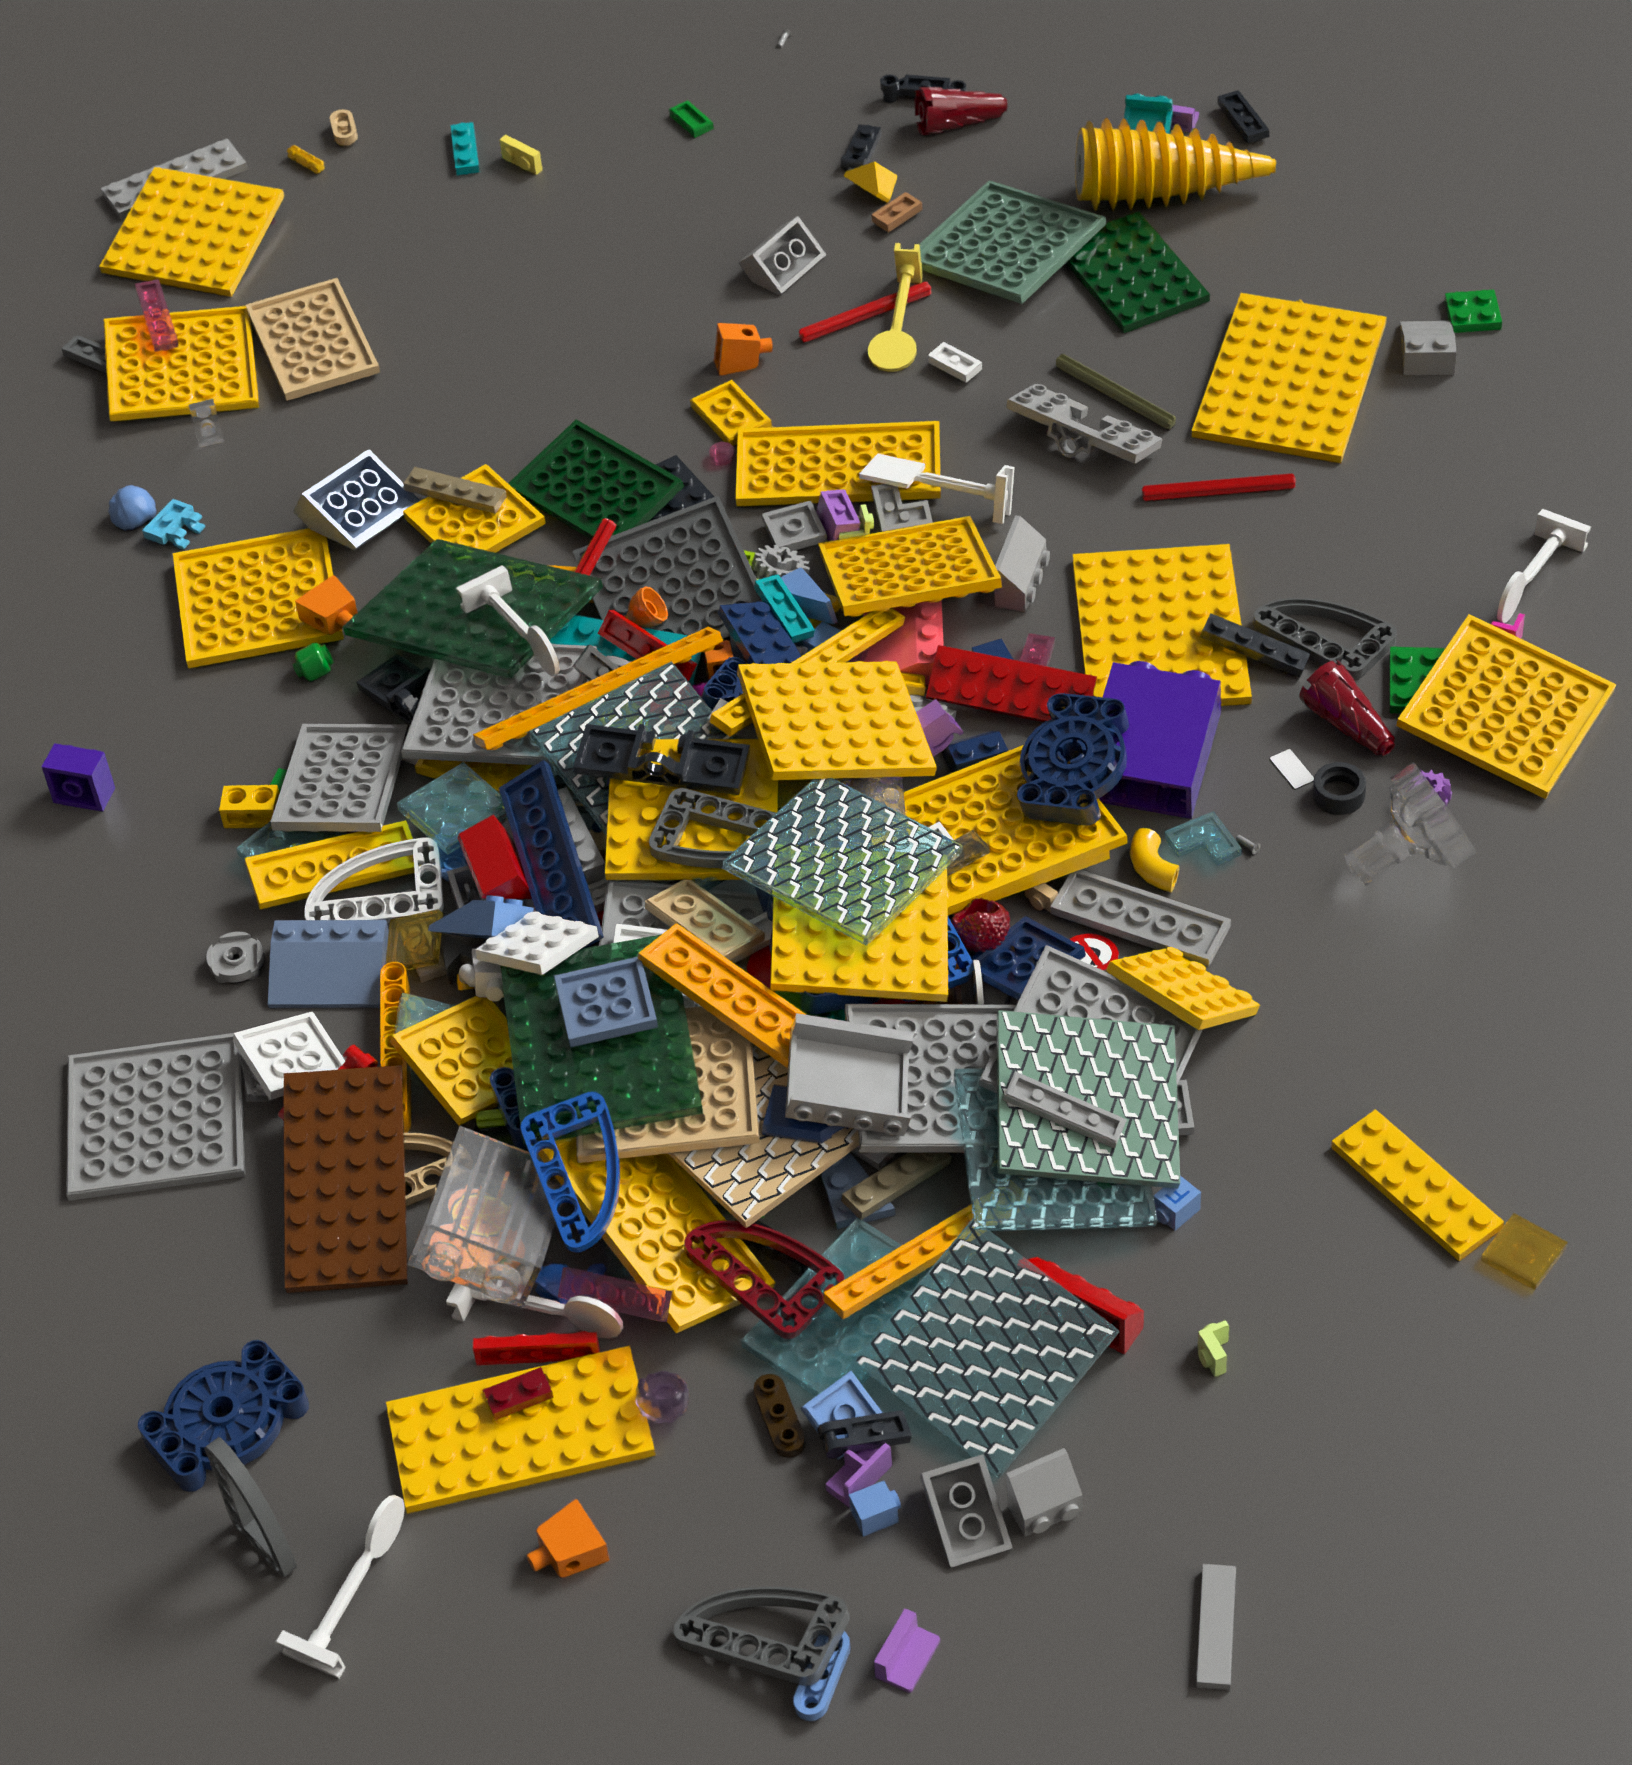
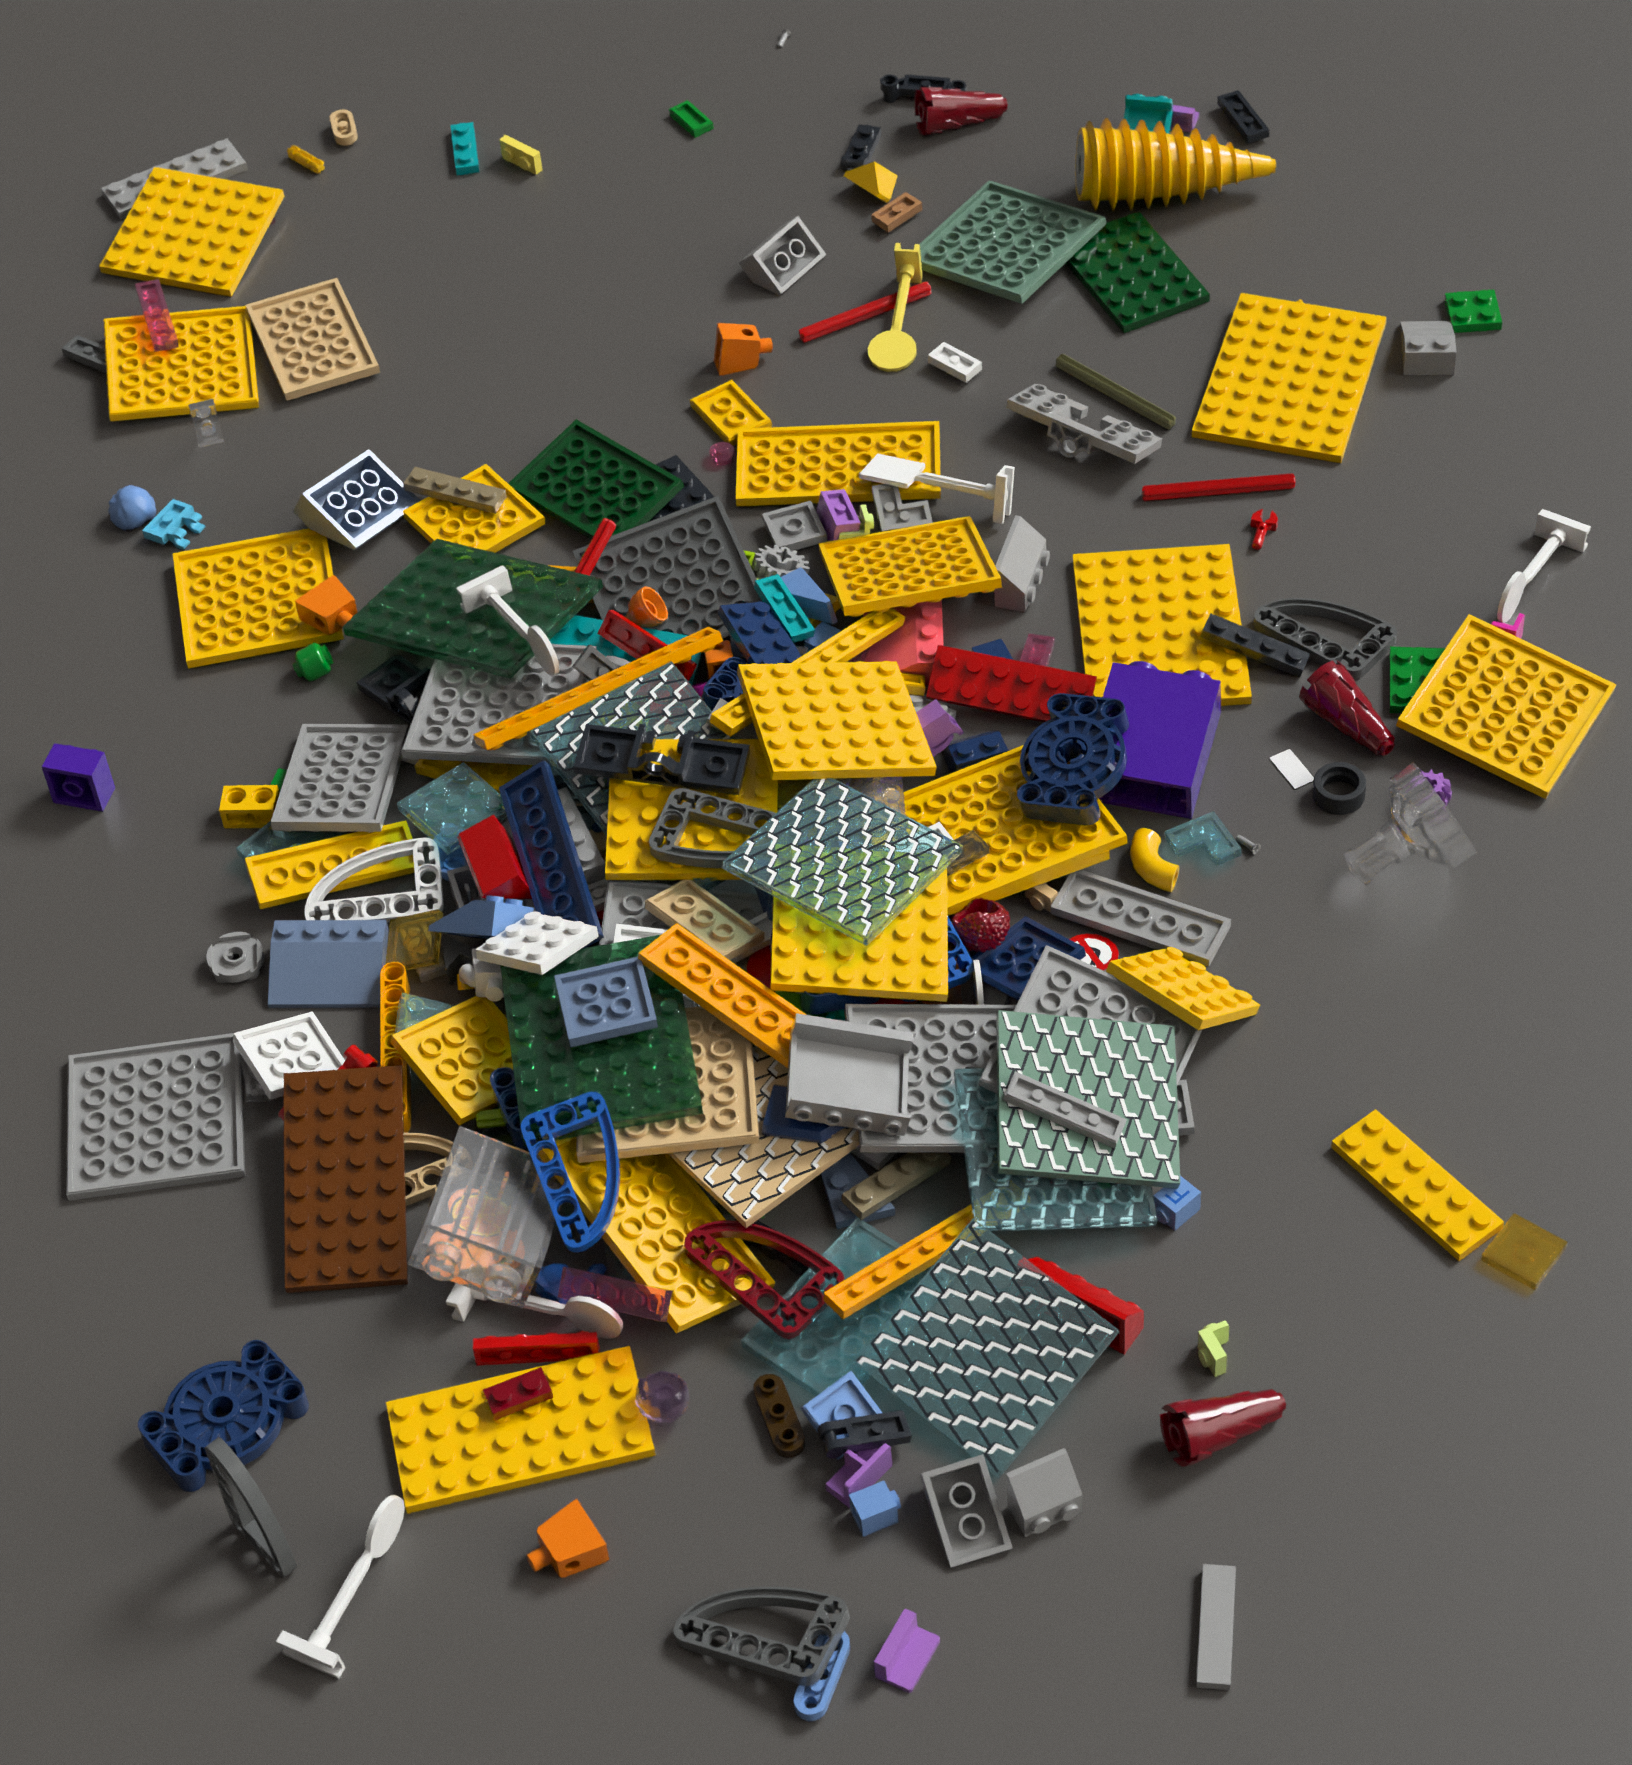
none -> dark red cone [1160,1389,1286,1467]
none -> red bar [1250,509,1278,550]

